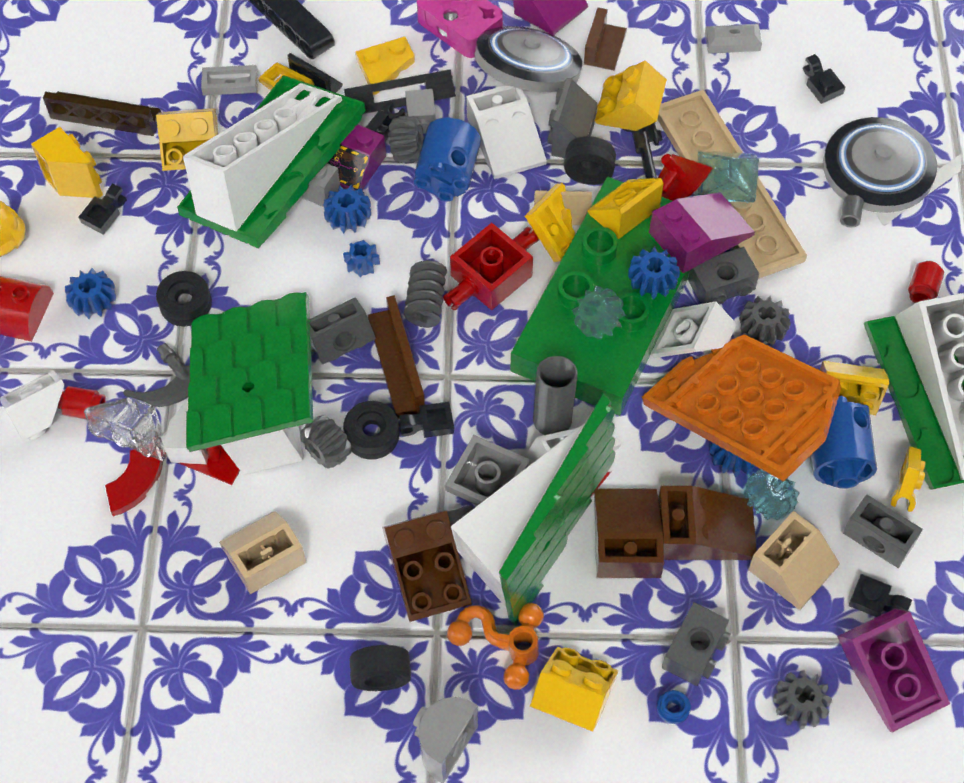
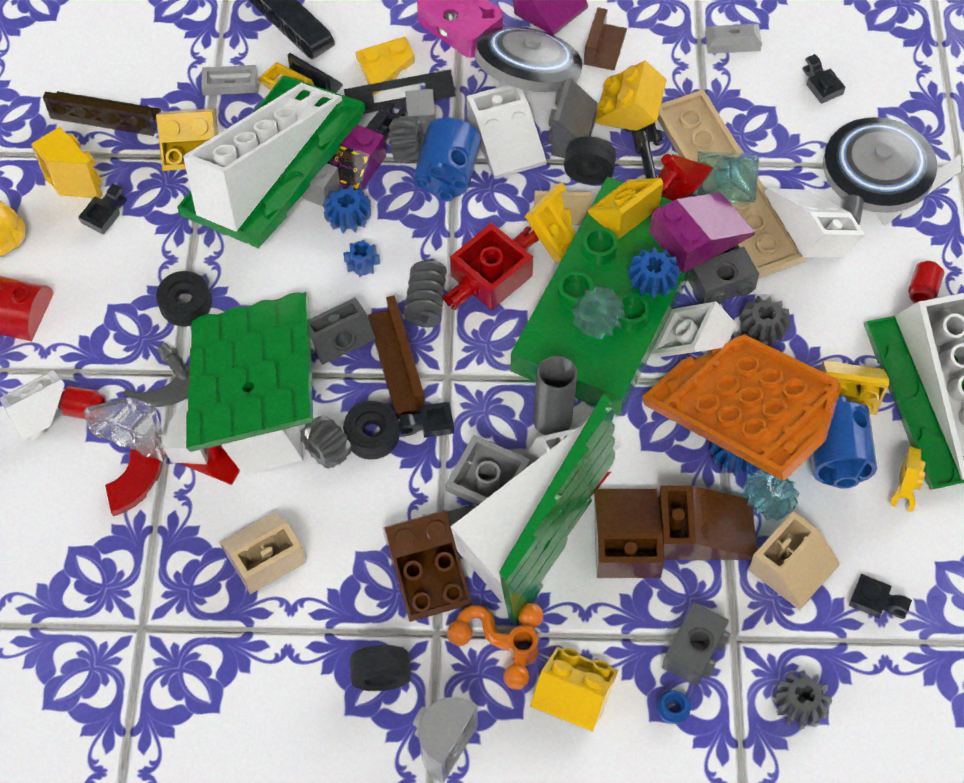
blue gear [65,268,116,319] -> none
magenta slope [837,609,950,732] -> none
dark grey brick [843,494,923,569] -> none
none -> white slope [764,188,865,258]

